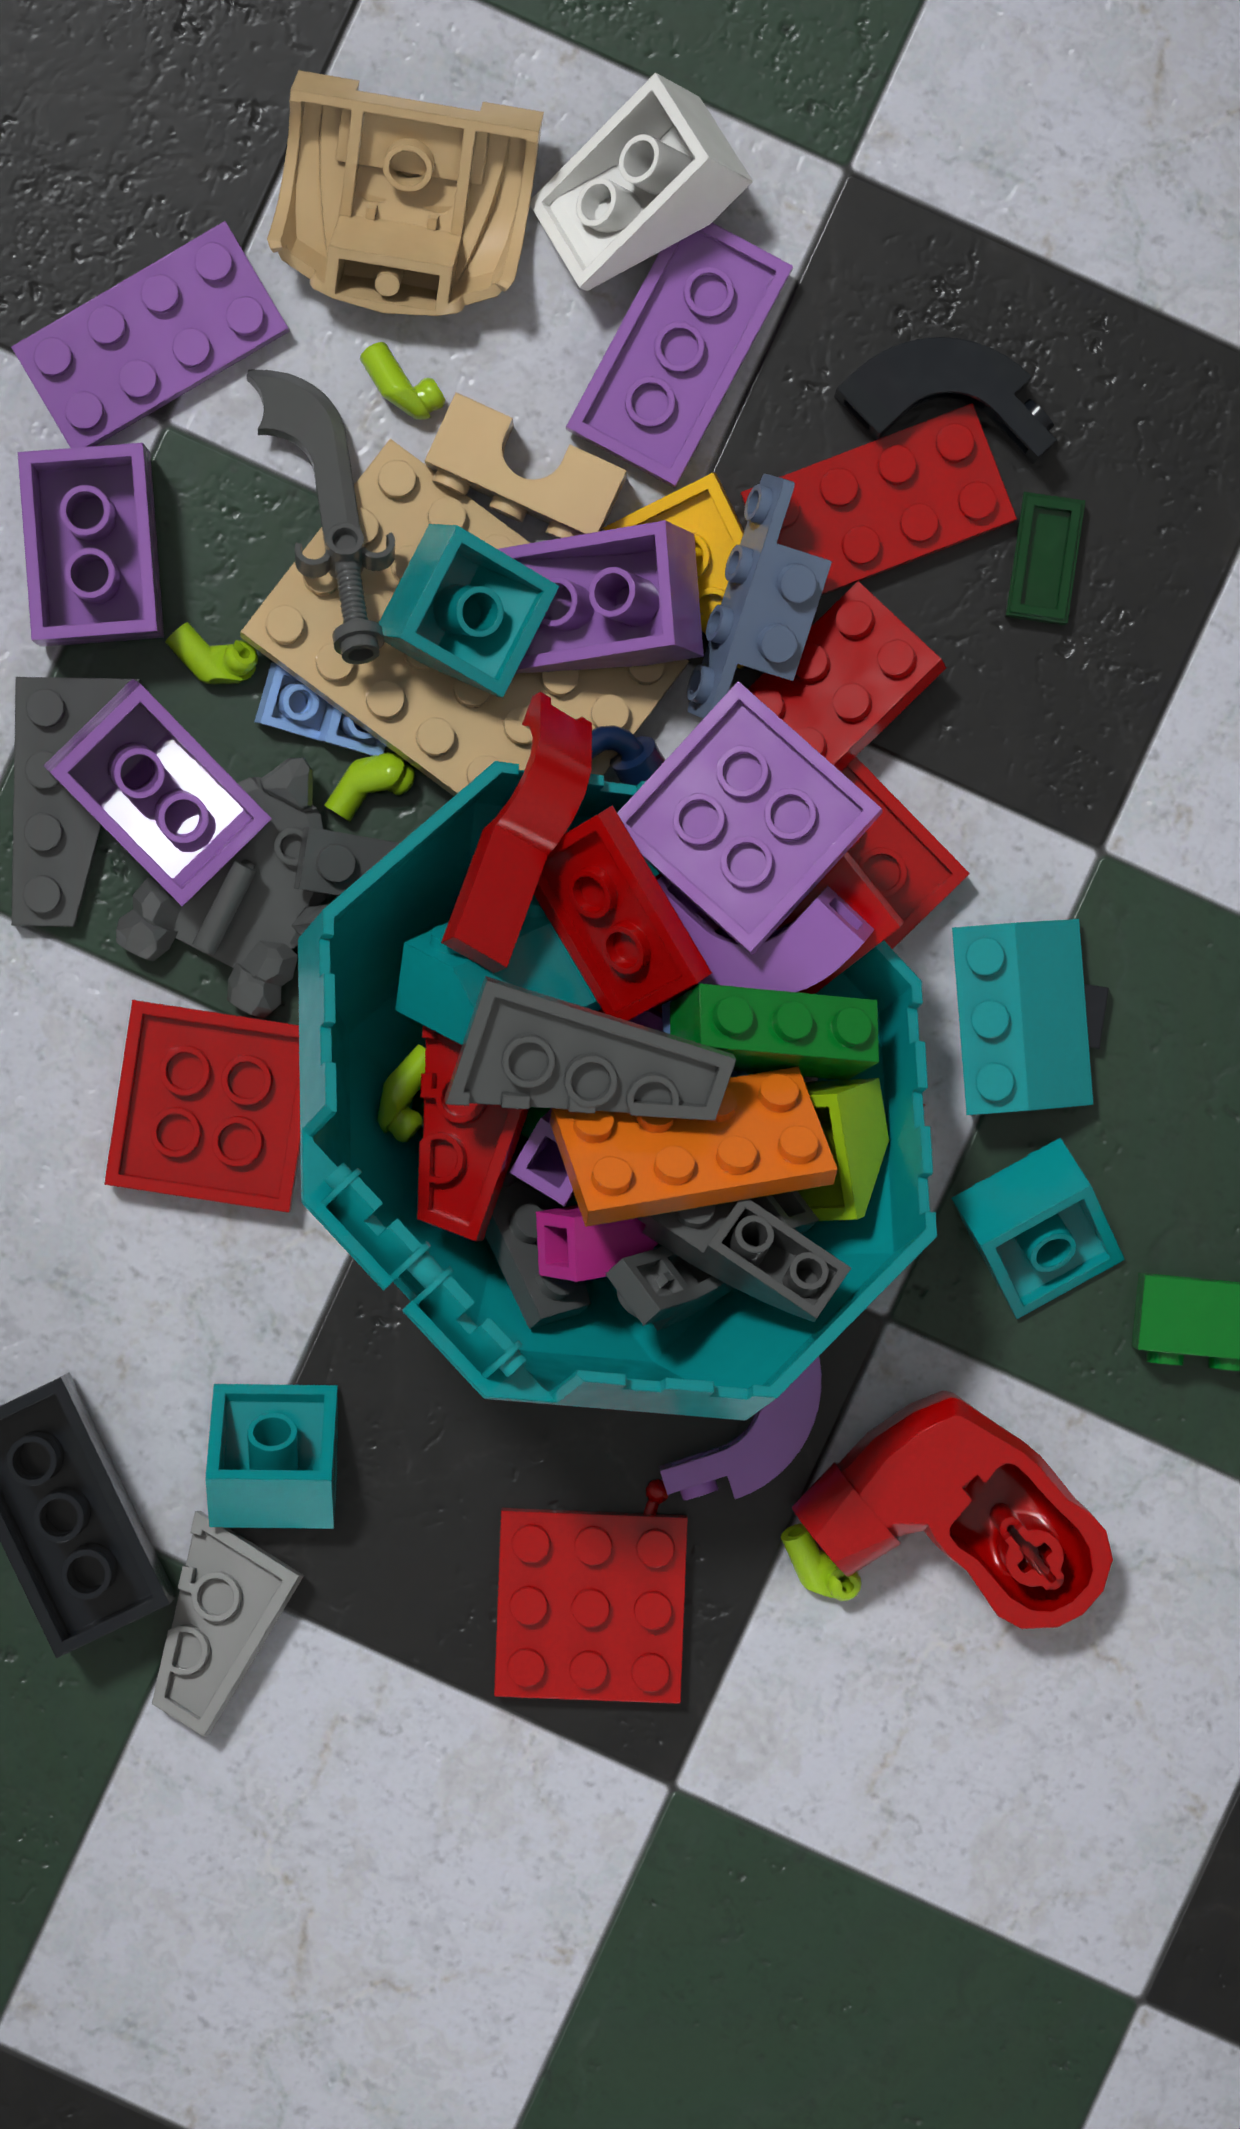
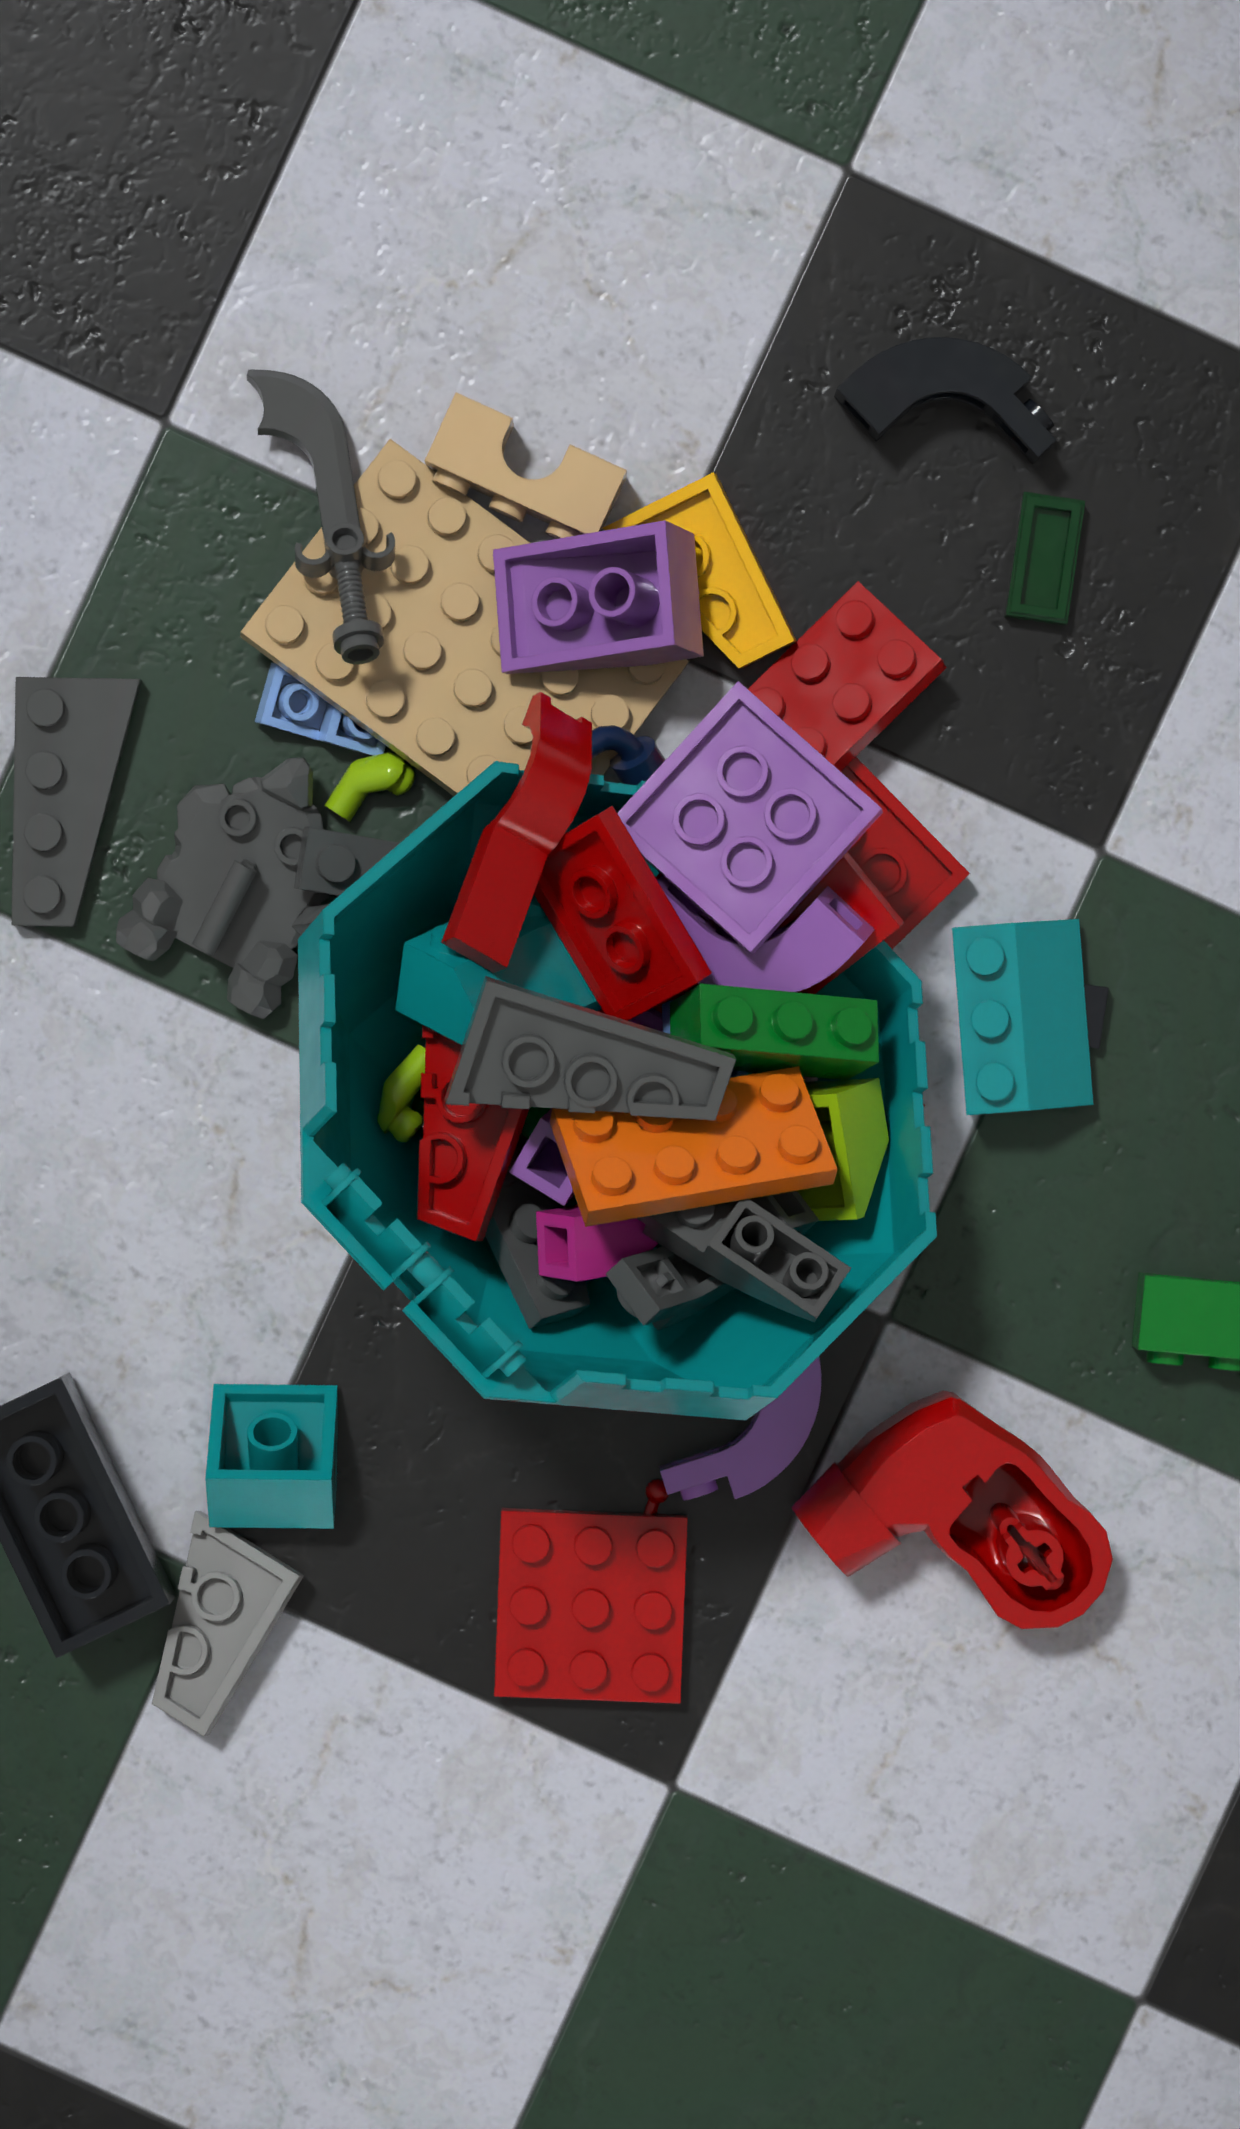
medium lavender plate [11,221,290,448] -> none
medium lavender brick [18,443,164,647] -> none
medium lavender slope [43,679,272,906] -> none
red plate [104,1000,300,1213] -> none
lime arm [165,622,258,684] -> none
tan piece [267,70,544,316] -> none
lime arm [360,342,446,420] -> none
teal slope [379,524,559,698] -> none
white slope [530,73,753,291] -> none
medium lavender plate [566,223,793,488] -> none
sand blue bracket [687,474,832,719] -> none
red plate [740,403,1017,596] -> none
lime arm [781,1523,862,1601] -> none
teal slope [951,1138,1125,1319] -> none

